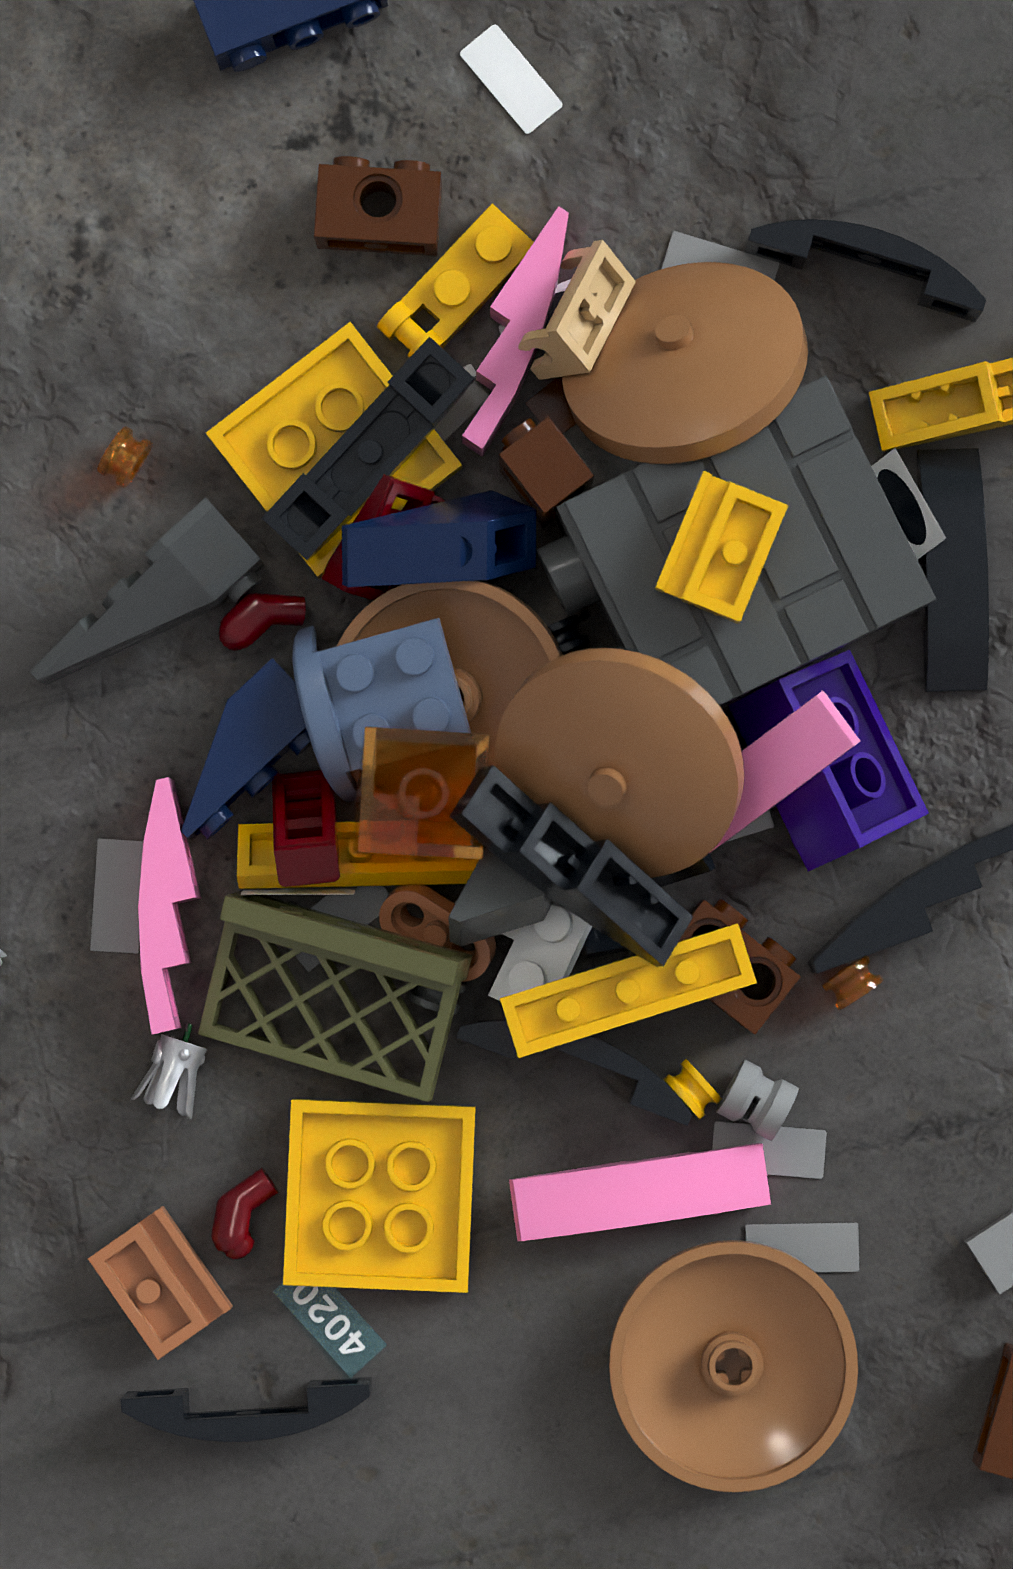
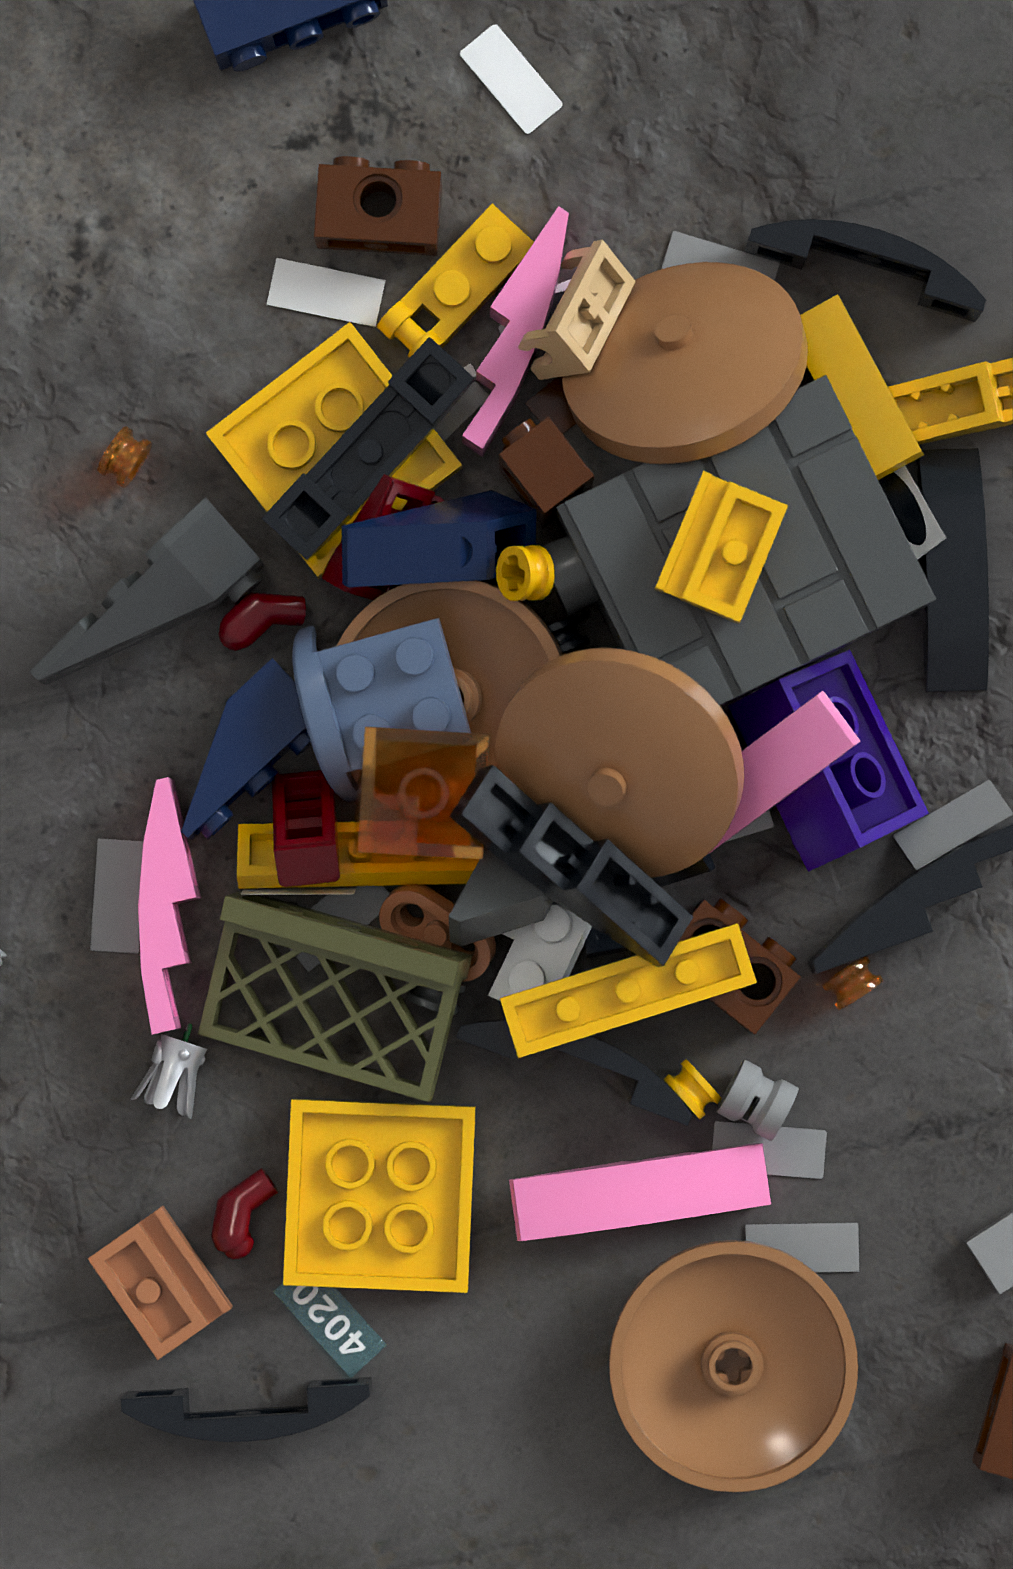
none -> white sticker [266,258,386,327]
none -> yellow bush [496,545,555,601]
none -> yellow tile [800,294,924,480]
none -> light grey sticker [893,780,1013,870]

